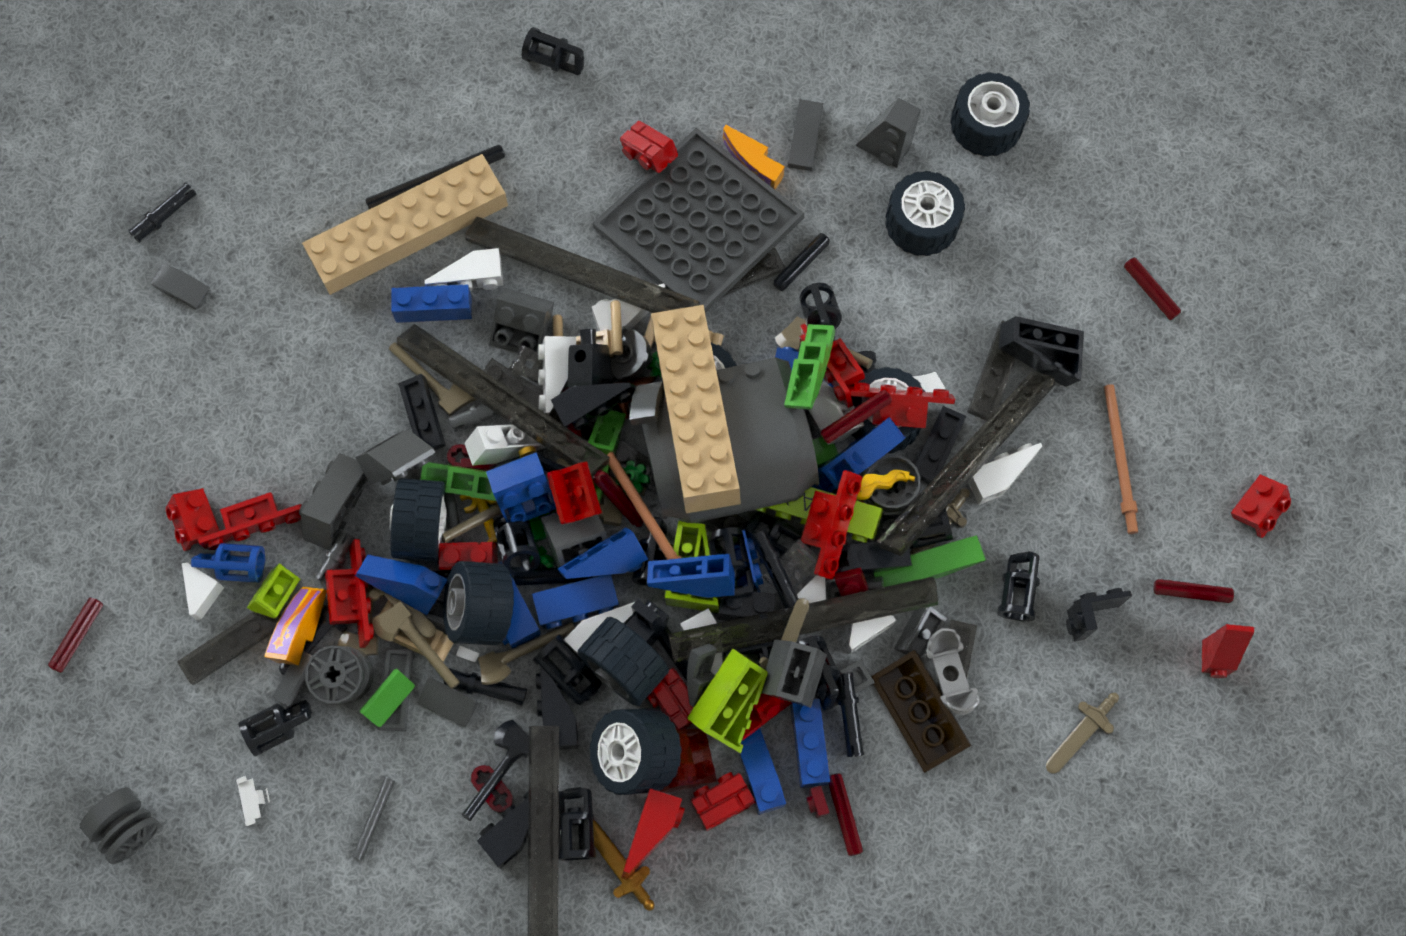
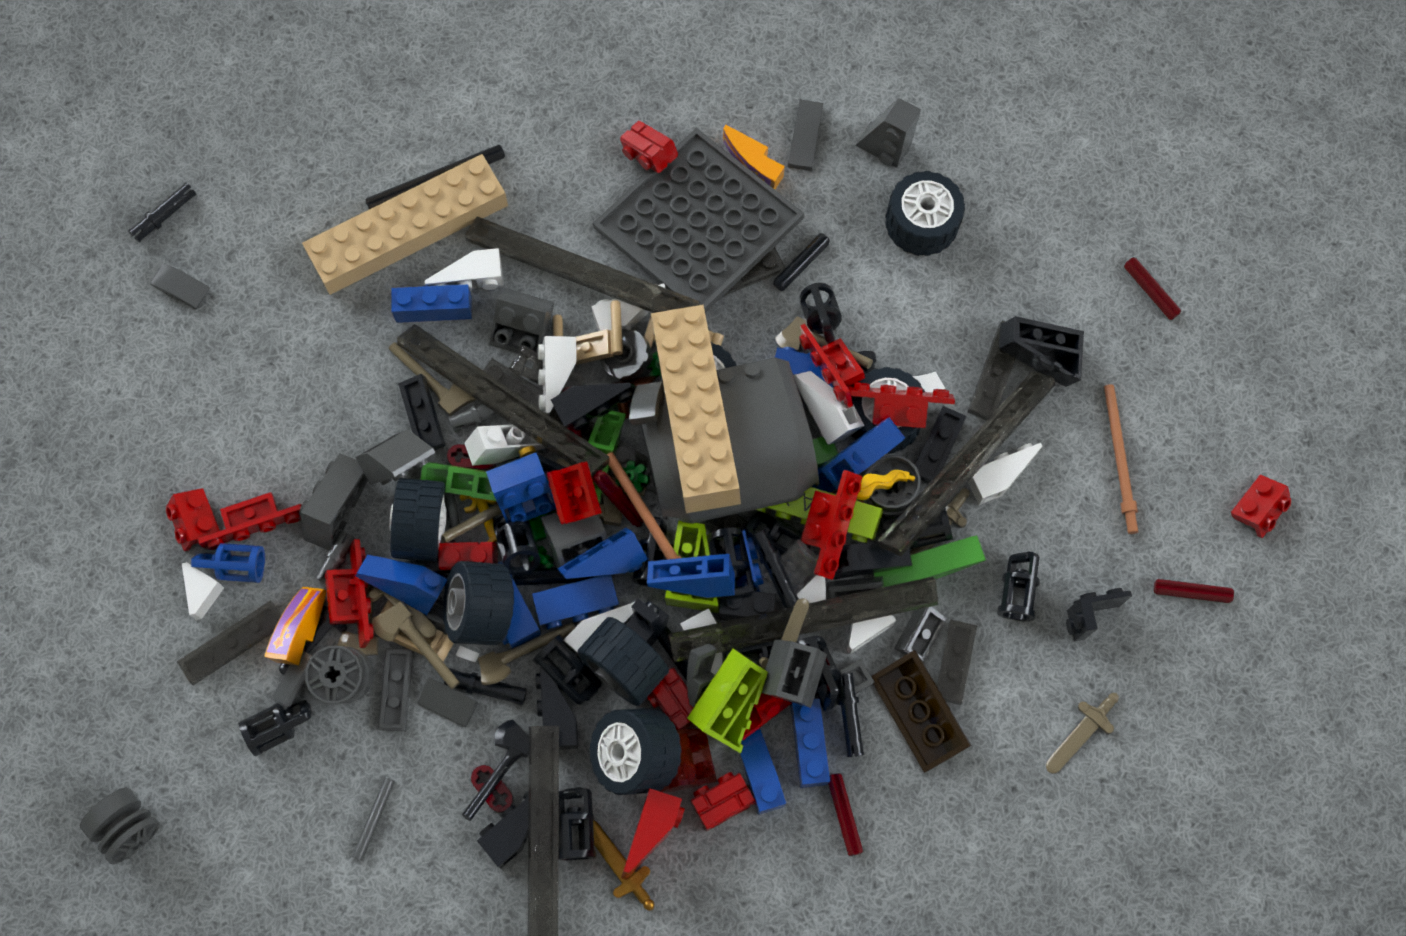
dark red axle [48,597,103,673] -> none
white piece [236,776,270,826] -> none
lime slope [247,563,300,619] -> none
bright green slope [360,669,415,727] -> none
black piece [521,27,584,75] -> none
black torso [568,329,613,387] -> none
bright green slope [784,324,835,410] -> none
dark red plate [806,786,830,818] -> none
dark red axle [821,390,892,443] -> none
dark red plate [835,567,869,600] -> none
light grey piece [927,628,980,715] -> none
black wheel [950,72,1030,157] -> none
red slope [1202,624,1254,678] -> none

